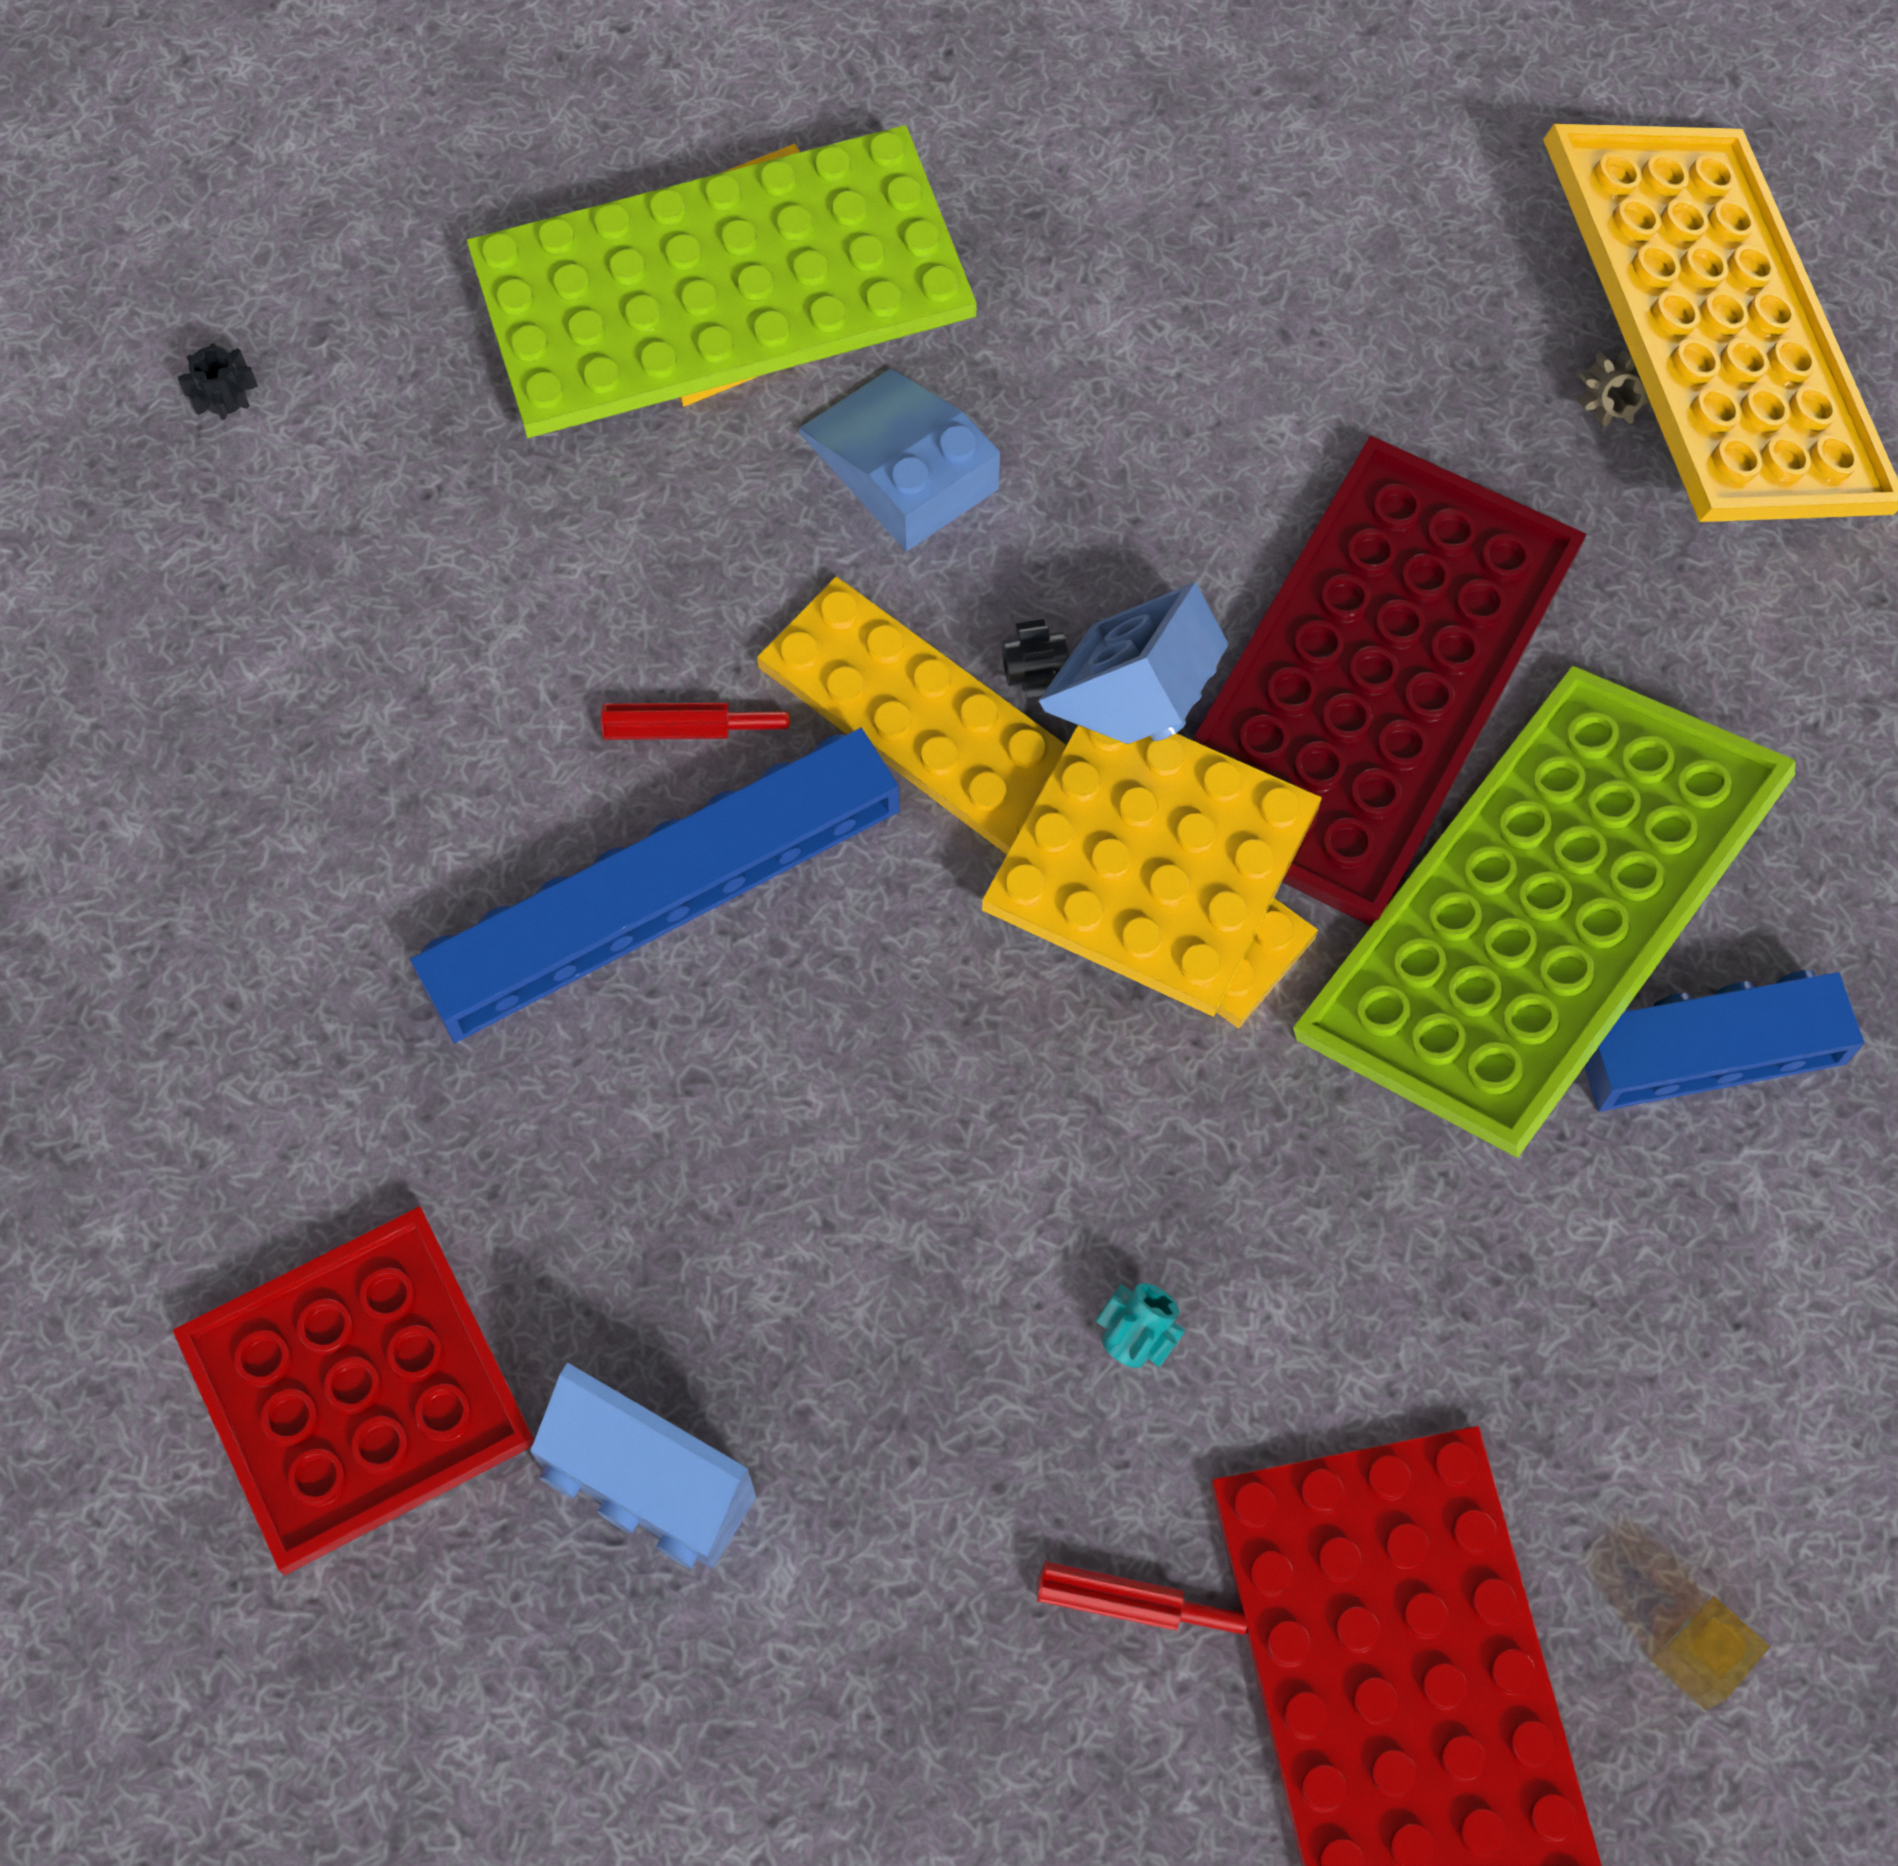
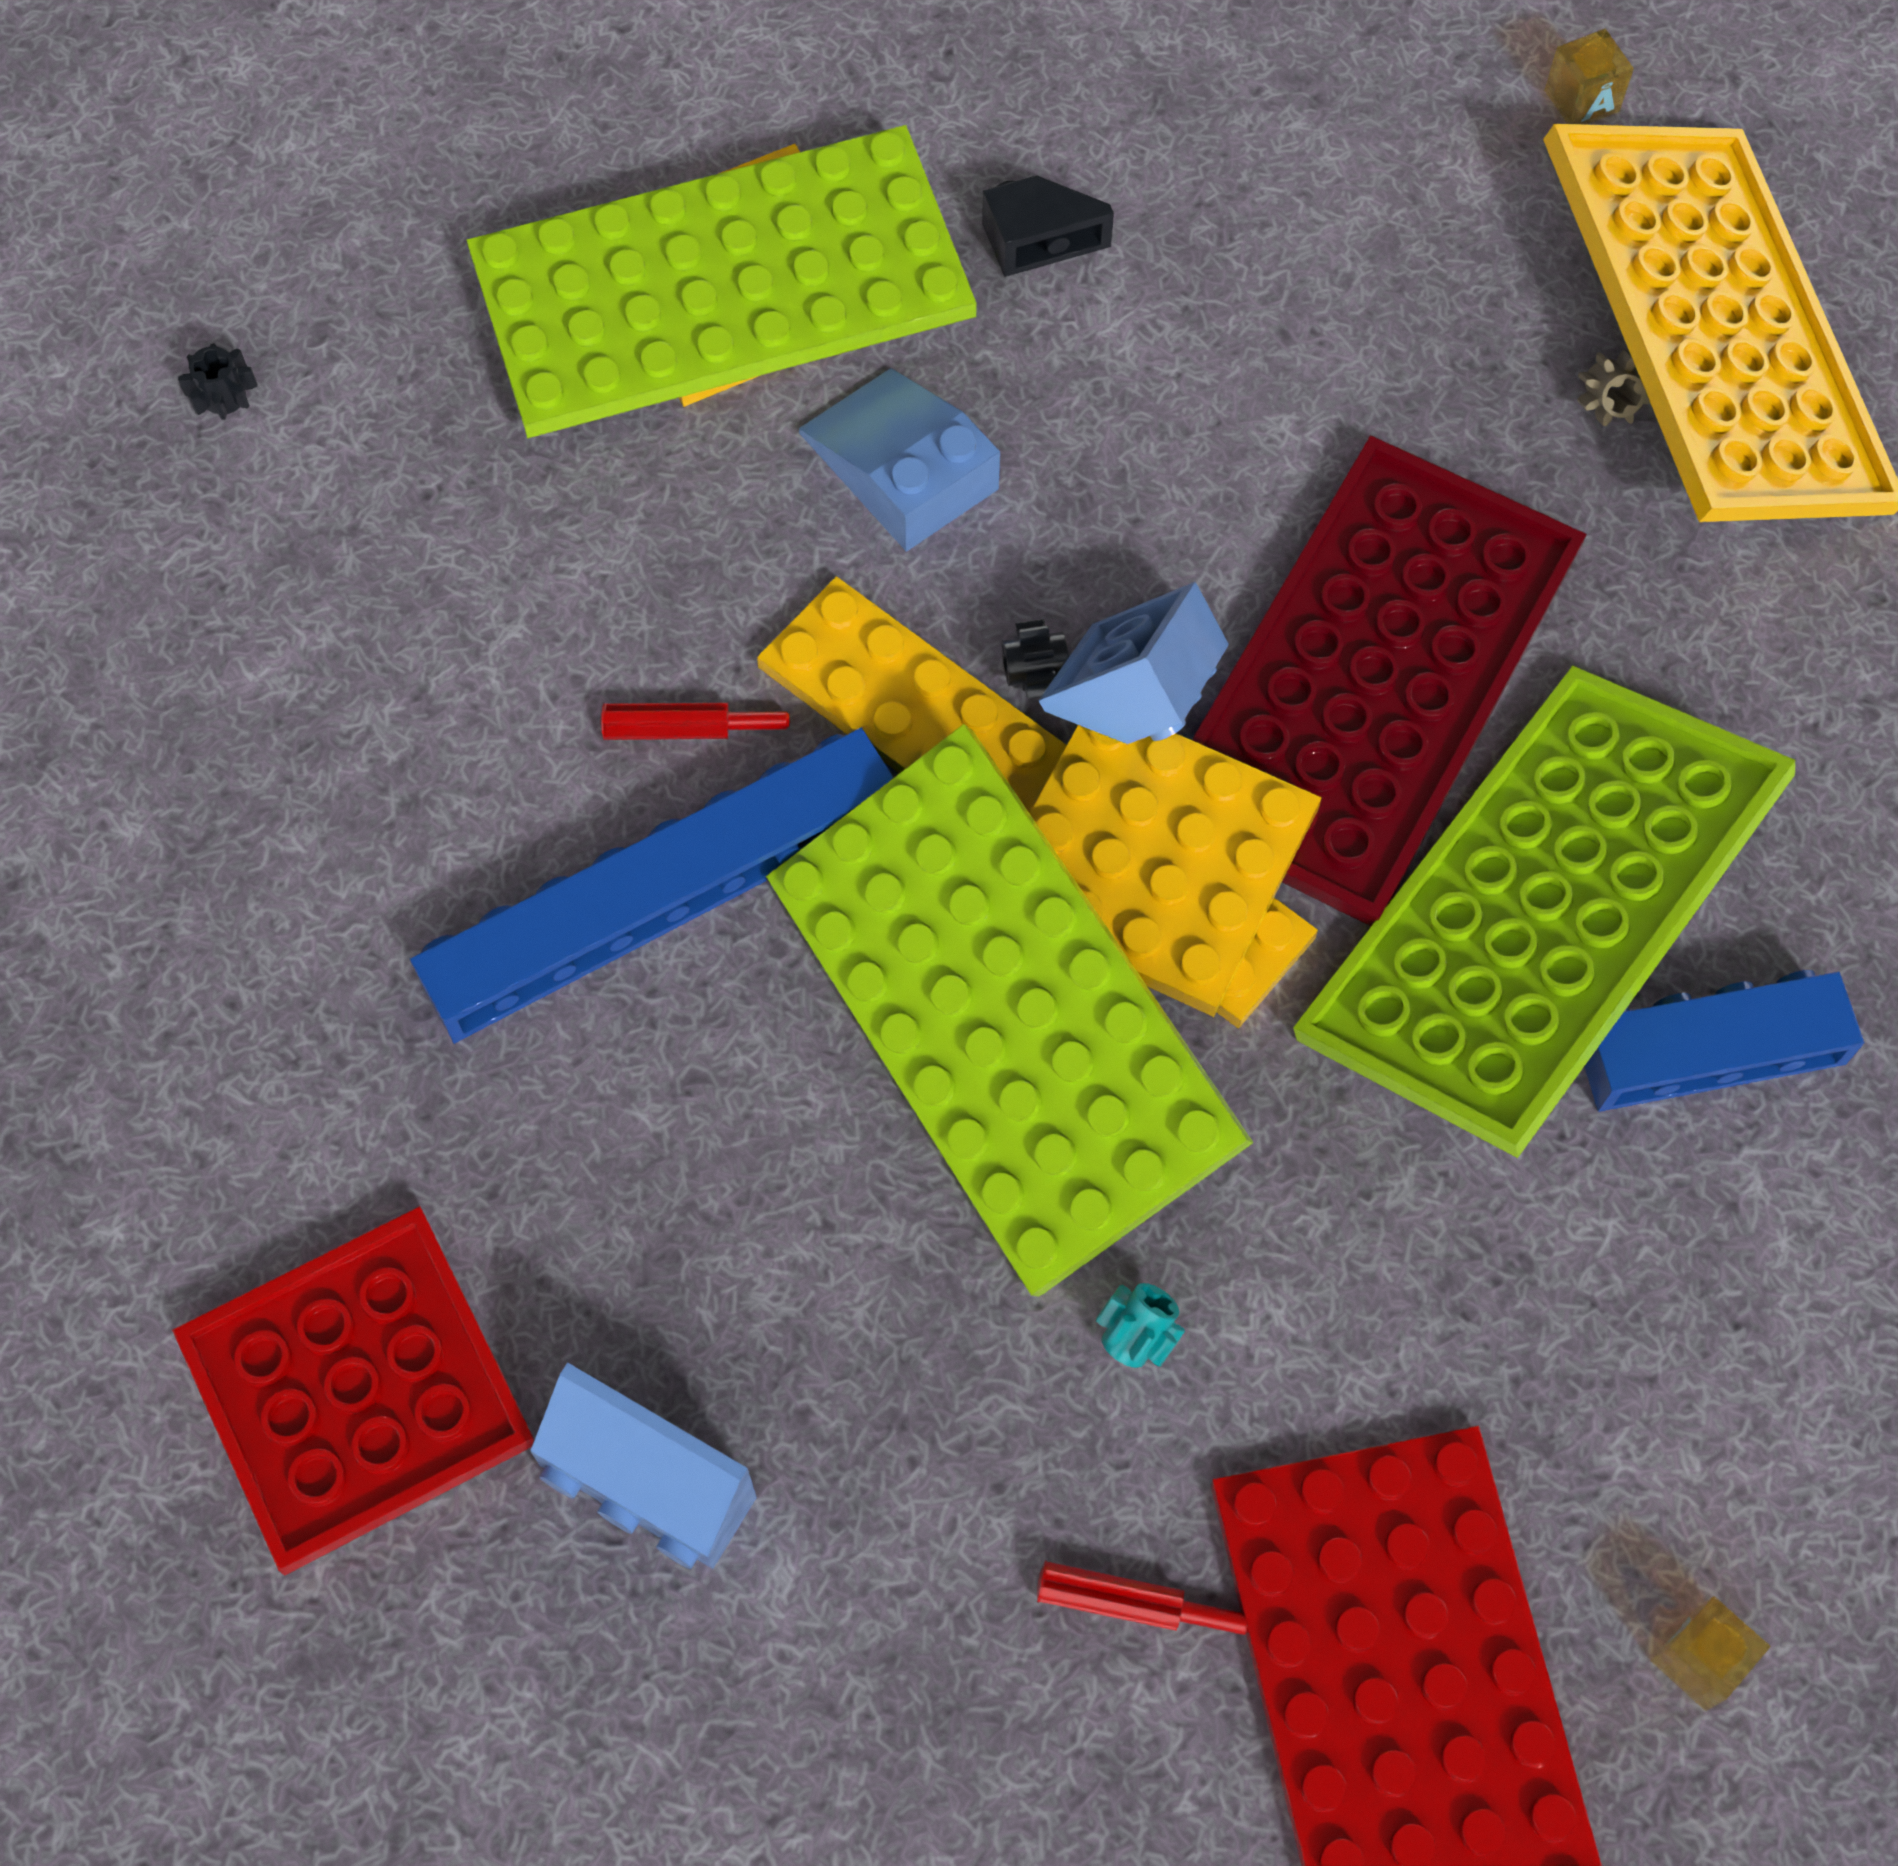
none -> lime plate [766,724,1254,1297]
none -> black slope [982,175,1114,277]
none -> clear yellow brick [1544,28,1634,125]

